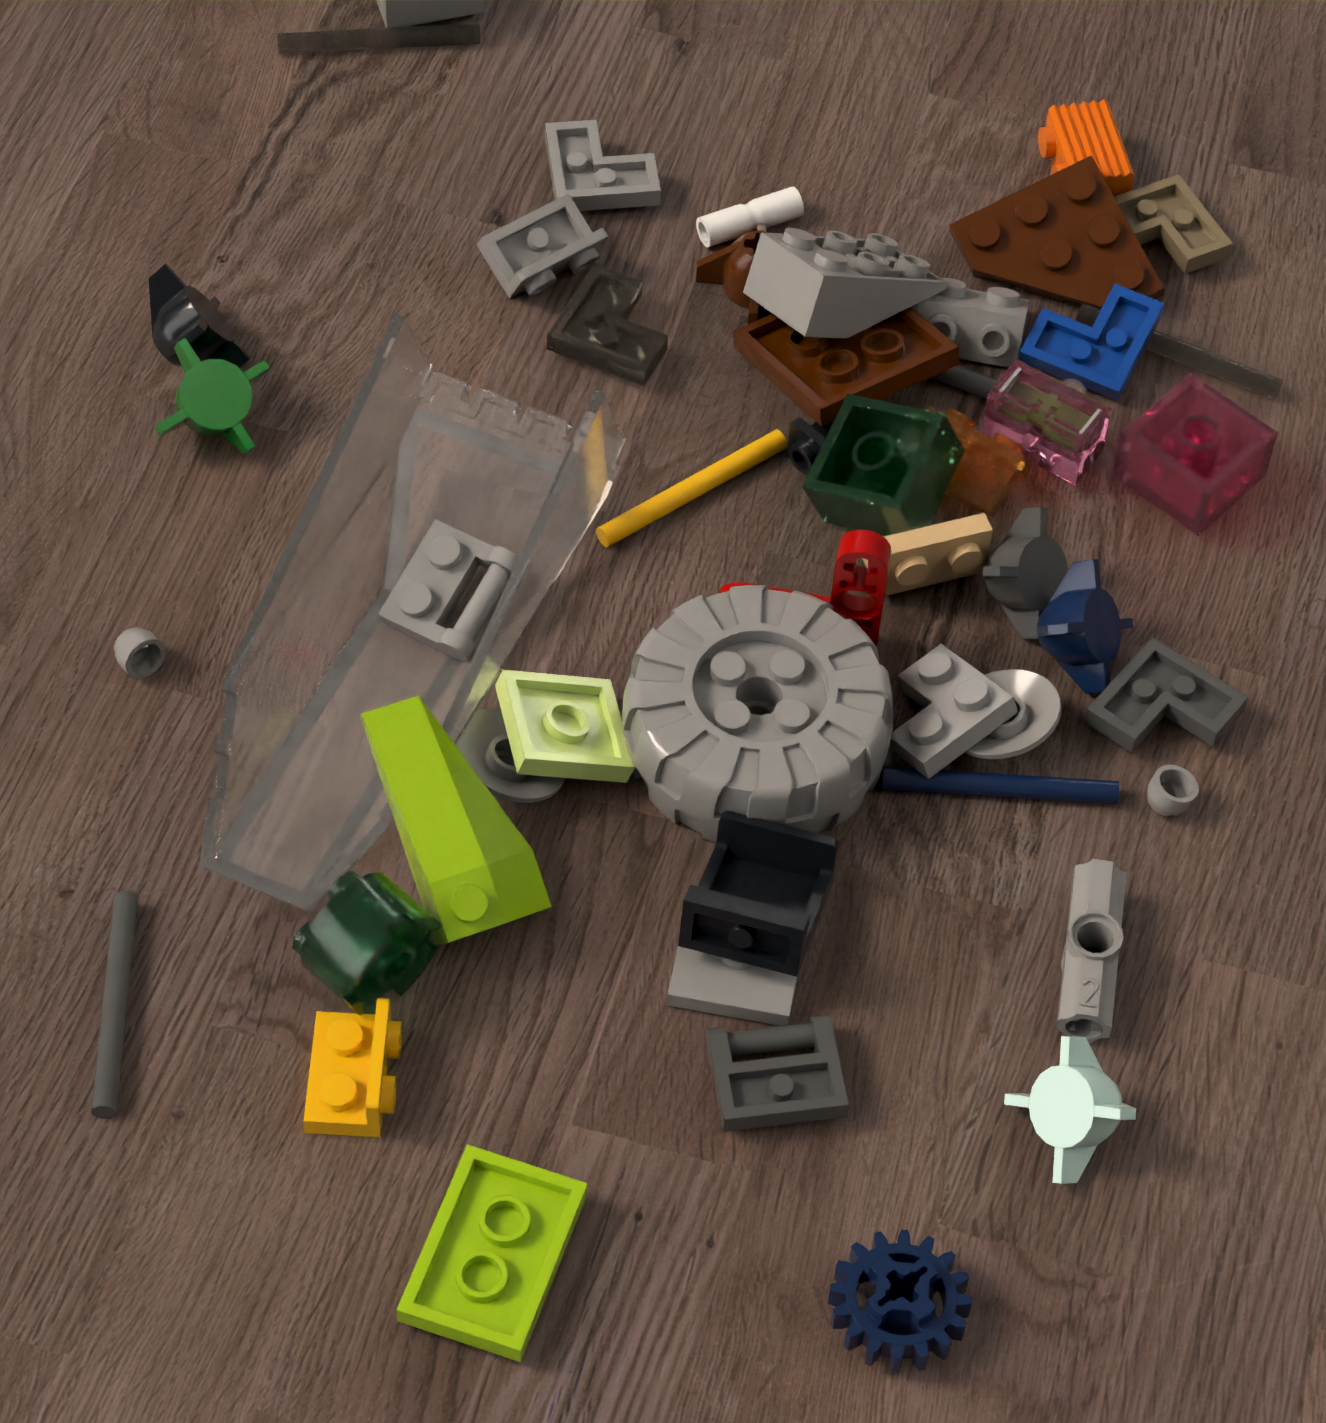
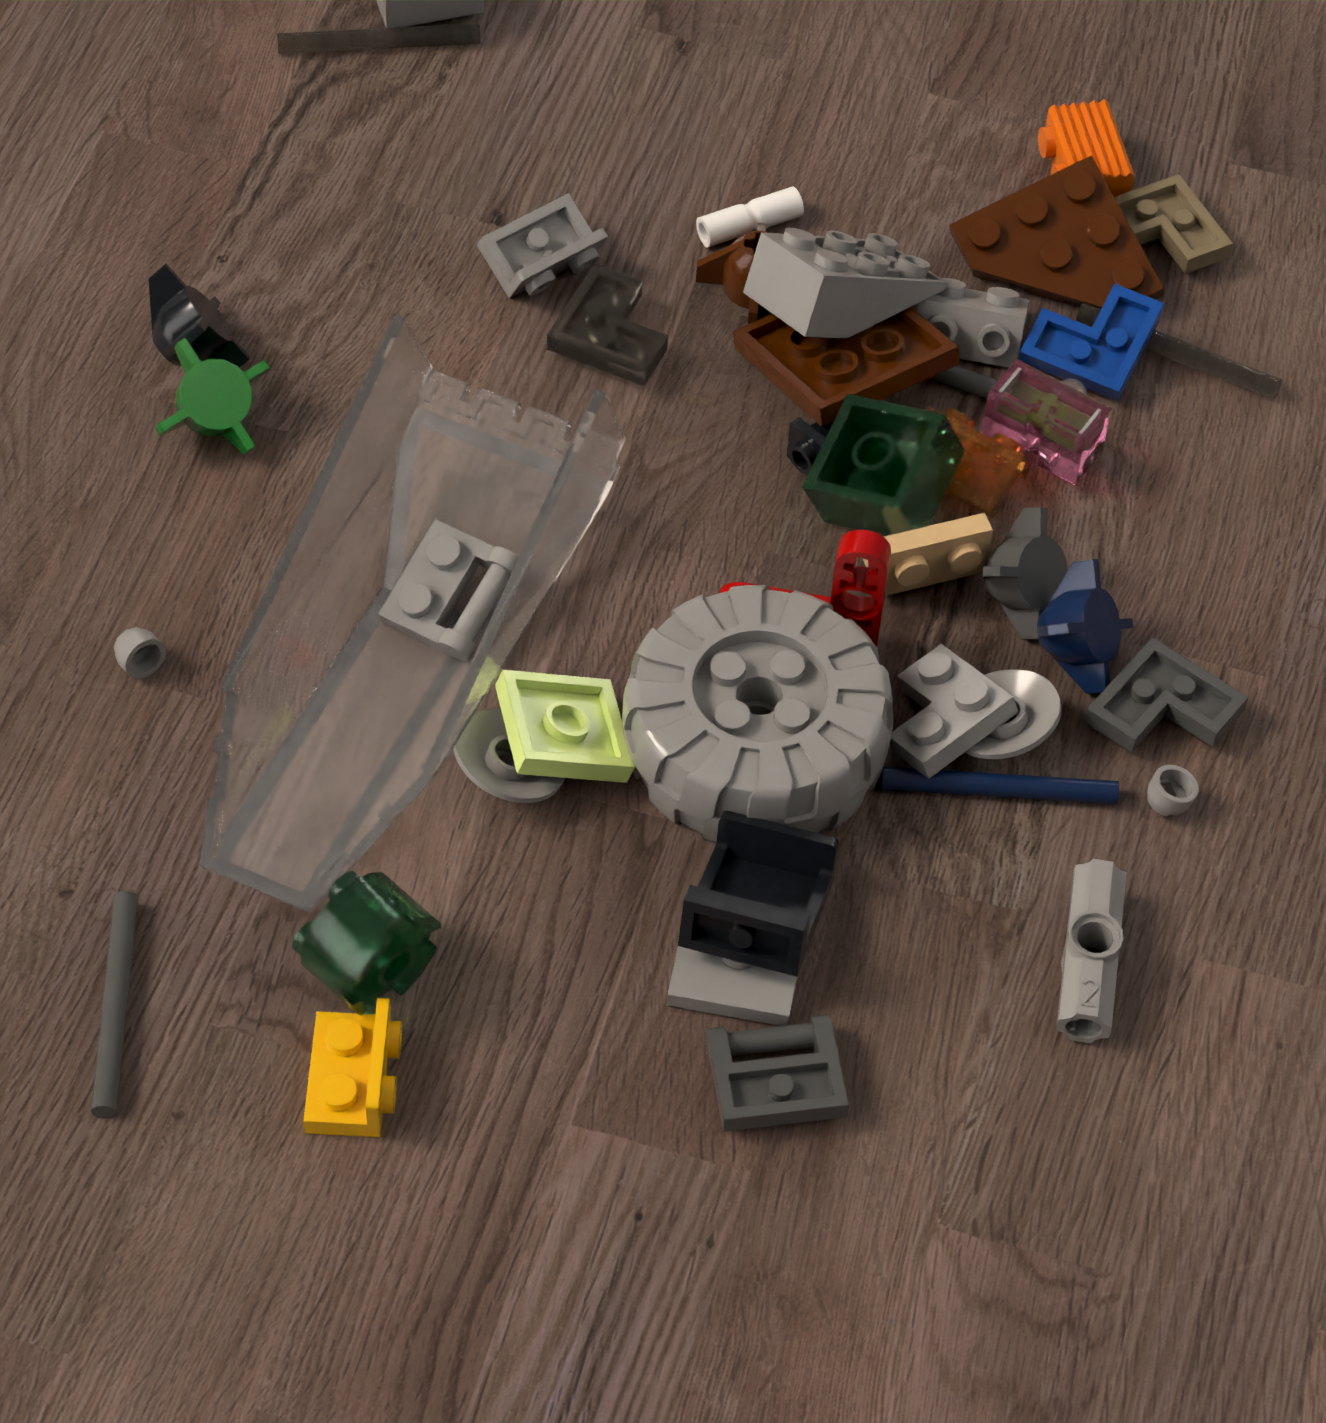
lime wedge [360,695,552,946] -> none
lime plate [396,1144,588,1362] -> none
light grey plate [545,120,661,211] -> none
yellow bar [596,429,788,548] -> none
dark blue gear [828,1230,972,1373] -> none
light aqua piece [1004,1036,1136,1184] -> none
clear pink brick [1112,372,1278,536] -> none

